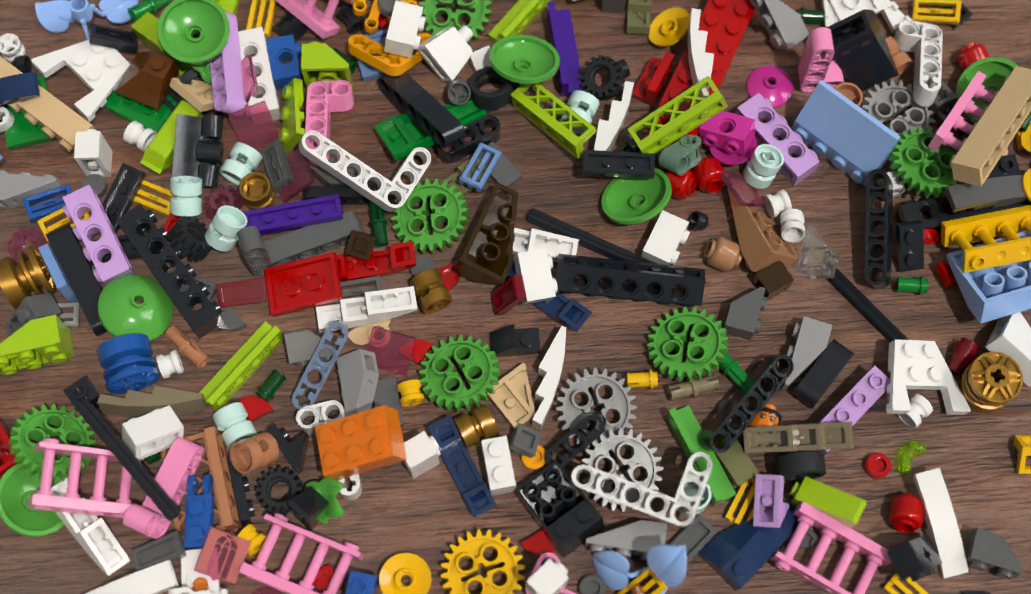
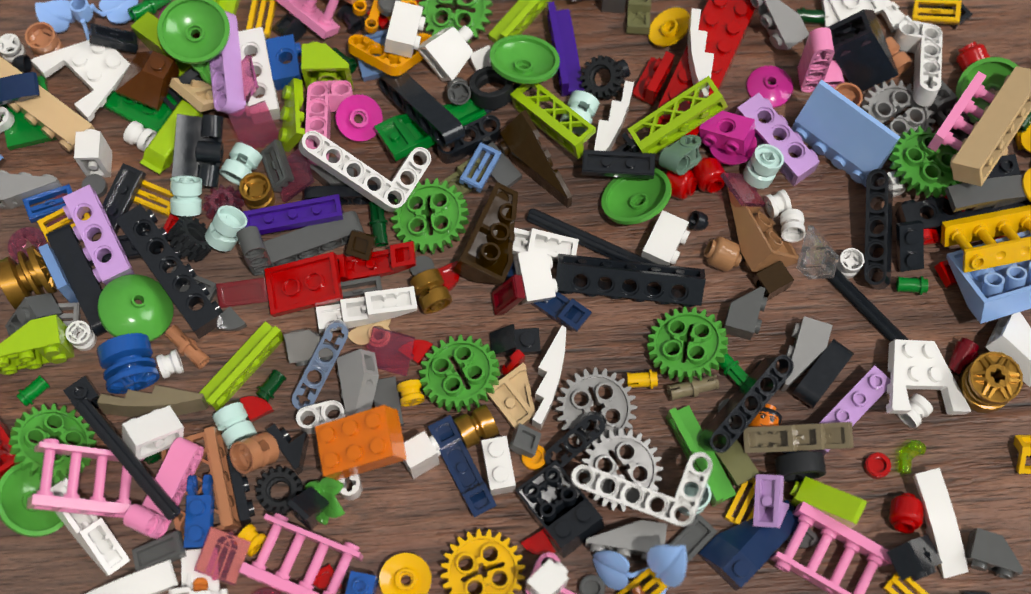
none -> green pin [16,375,50,407]
none -> nougat wheel [25,22,64,57]
none -> white wheel [65,320,97,351]
none -> dark pink dish [336,94,383,142]
none -> dark brown wedge [498,110,572,208]
none -> red tile [501,349,525,376]
none -> white wheel [835,248,864,279]

